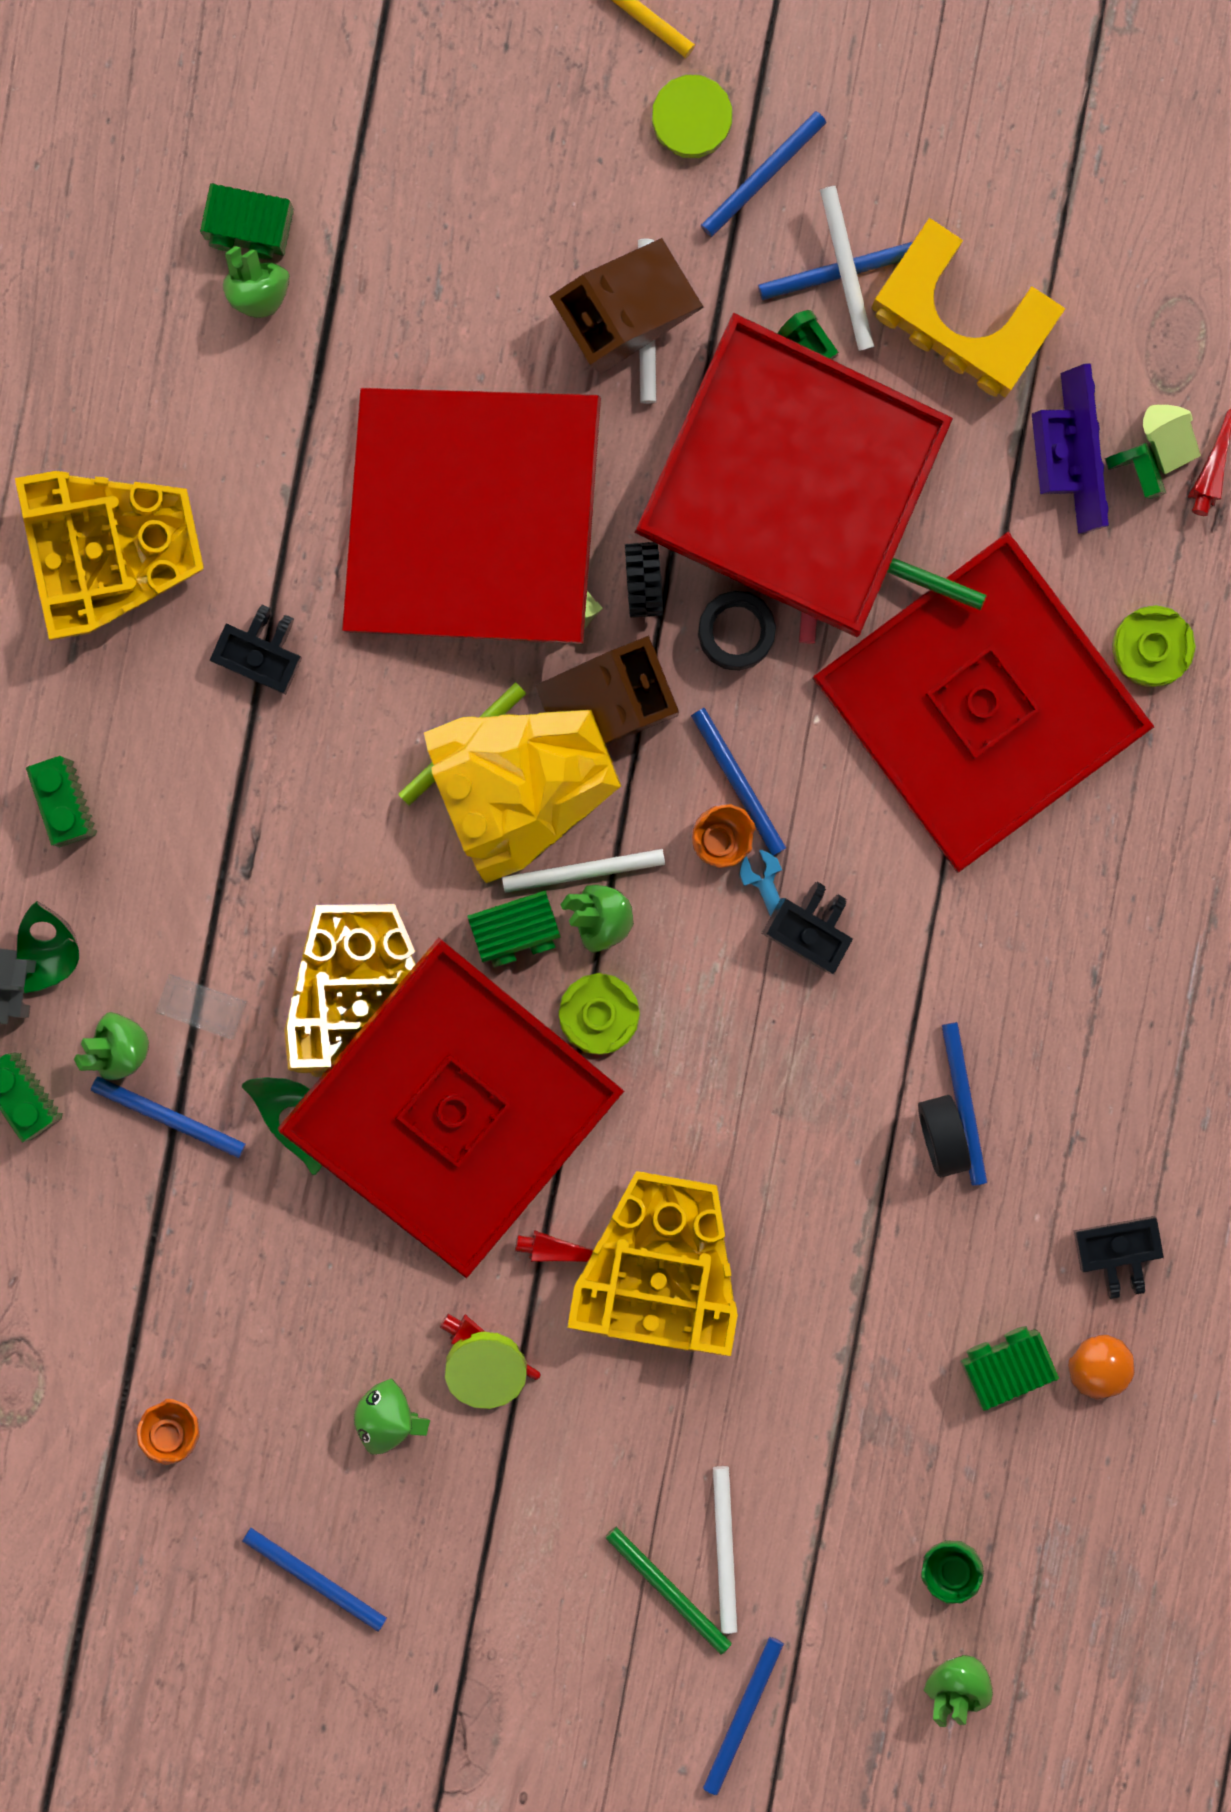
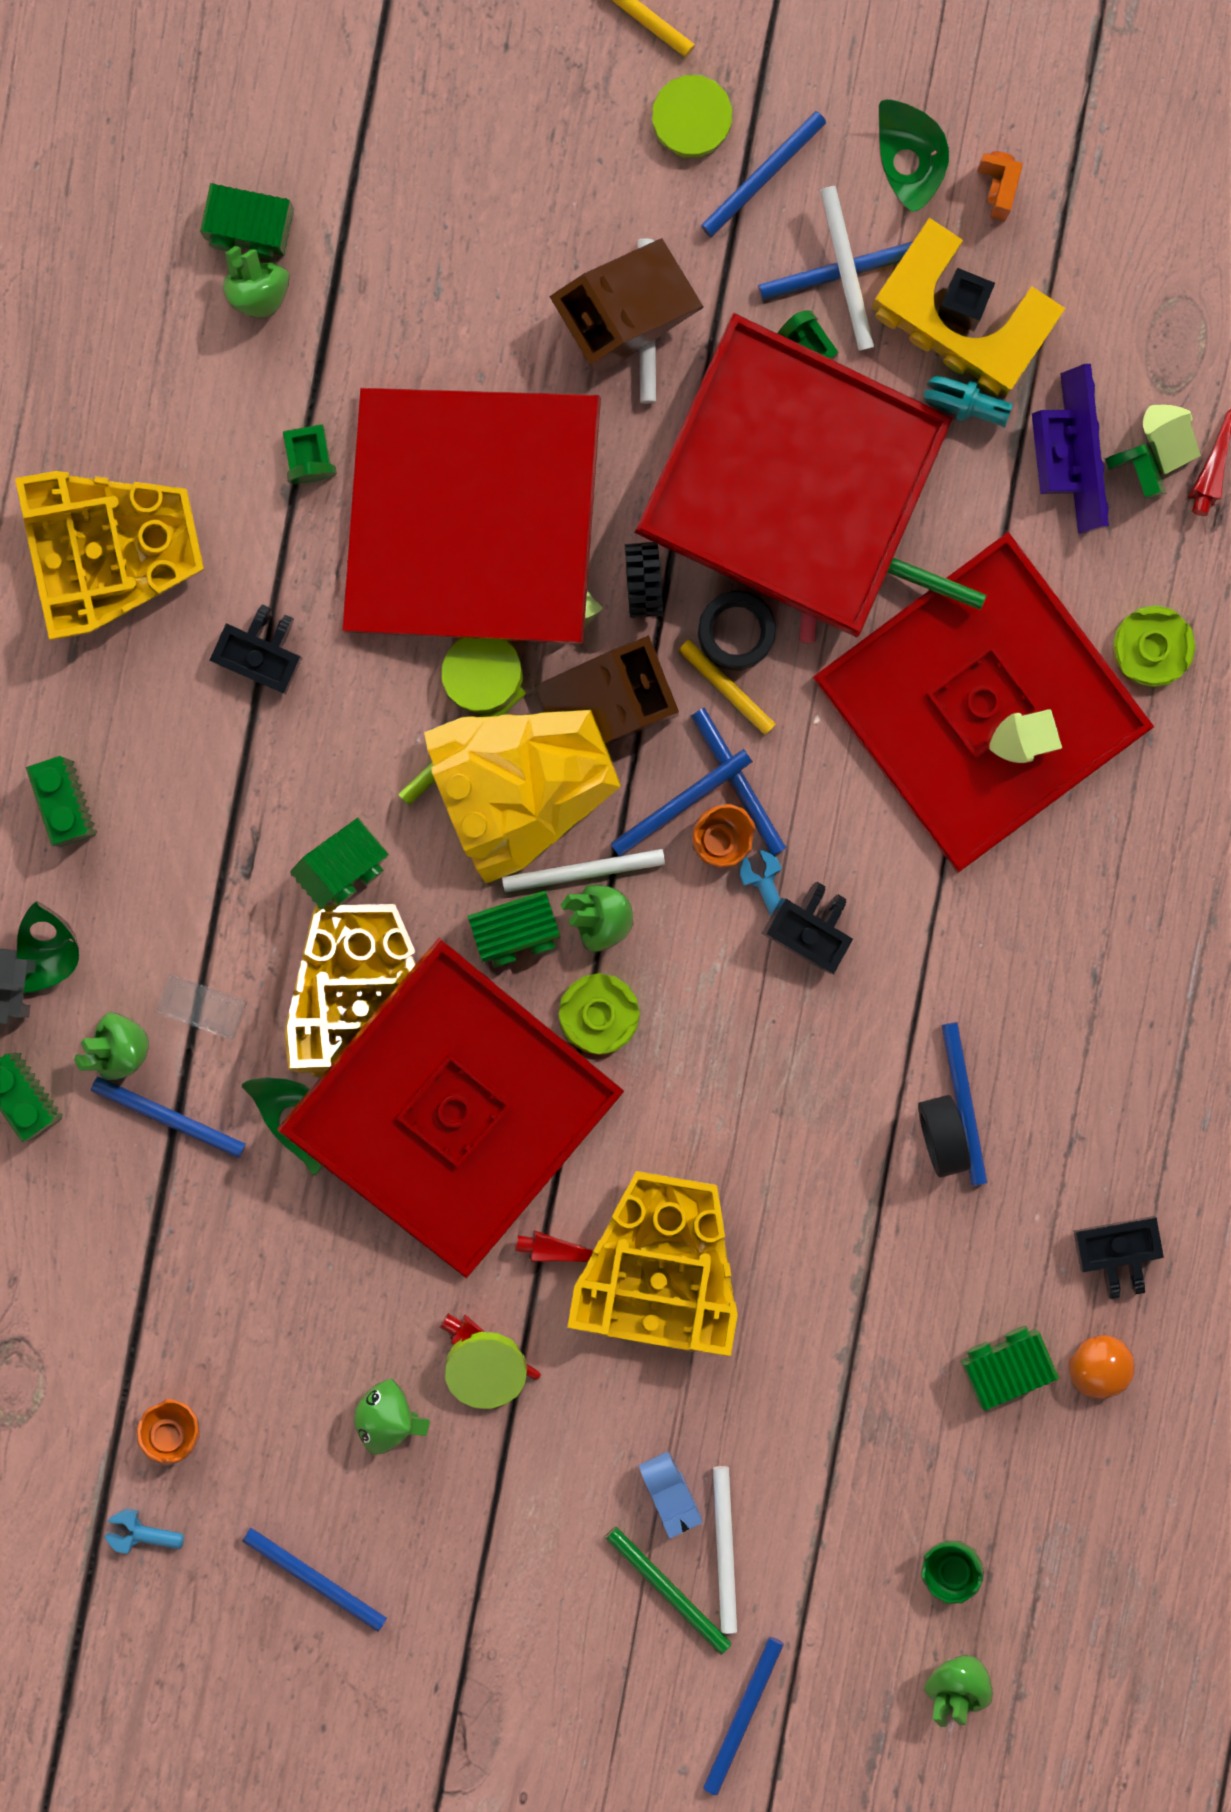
none -> dark azure bar [104,1508,184,1554]
none -> green tile [283,424,337,484]
none -> green brick [290,817,389,909]
none -> lime tile [442,638,523,714]
none -> blue bar [611,749,753,856]
none -> medium blue leg [639,1451,703,1539]
none -> yellow bar [678,640,776,735]
none -> green piece [878,99,949,212]
none -> teal arm [923,376,1014,428]
none -> black brick [938,268,995,332]
none -> orange bracket [977,151,1023,221]
none -> yellowish green tile [989,709,1062,763]

